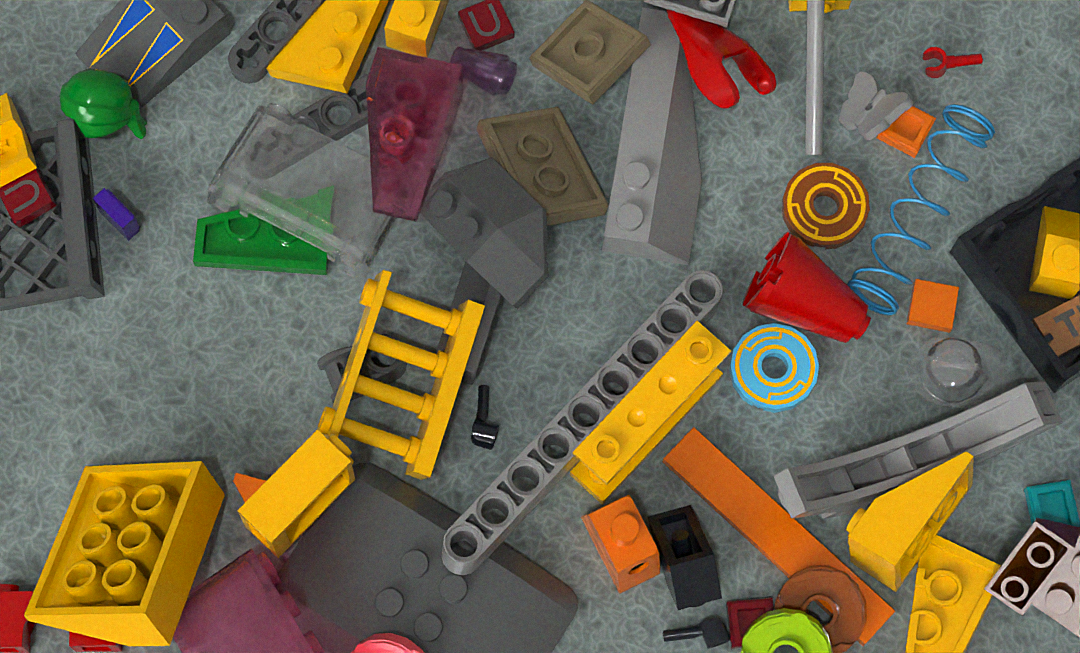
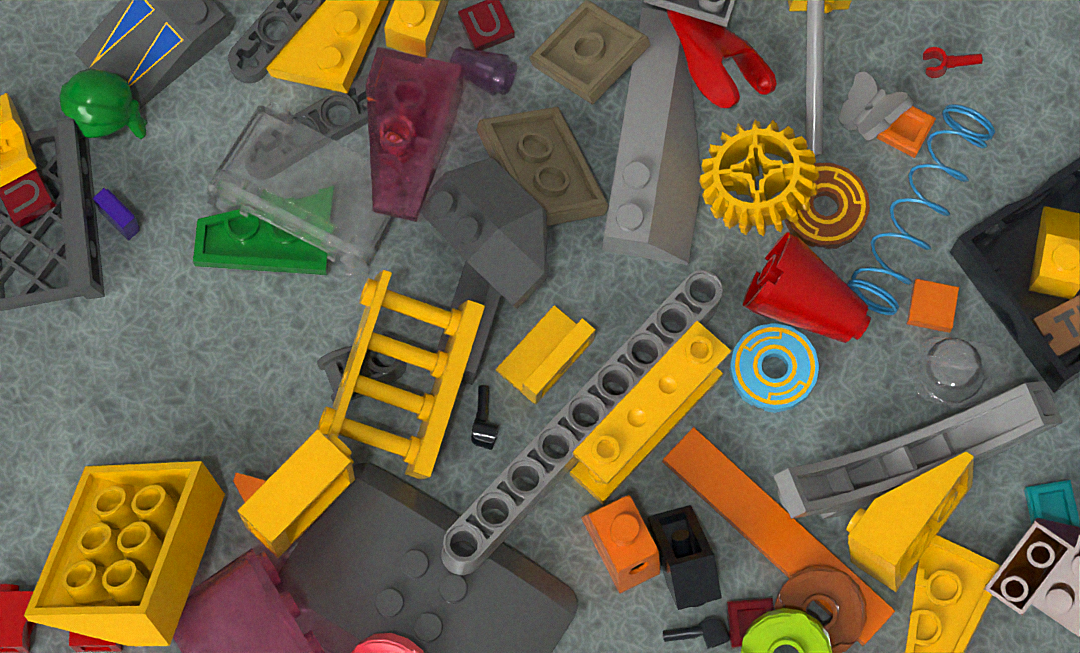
none -> yellow panel [496,305,596,405]
none -> yellow gear [699,119,819,237]

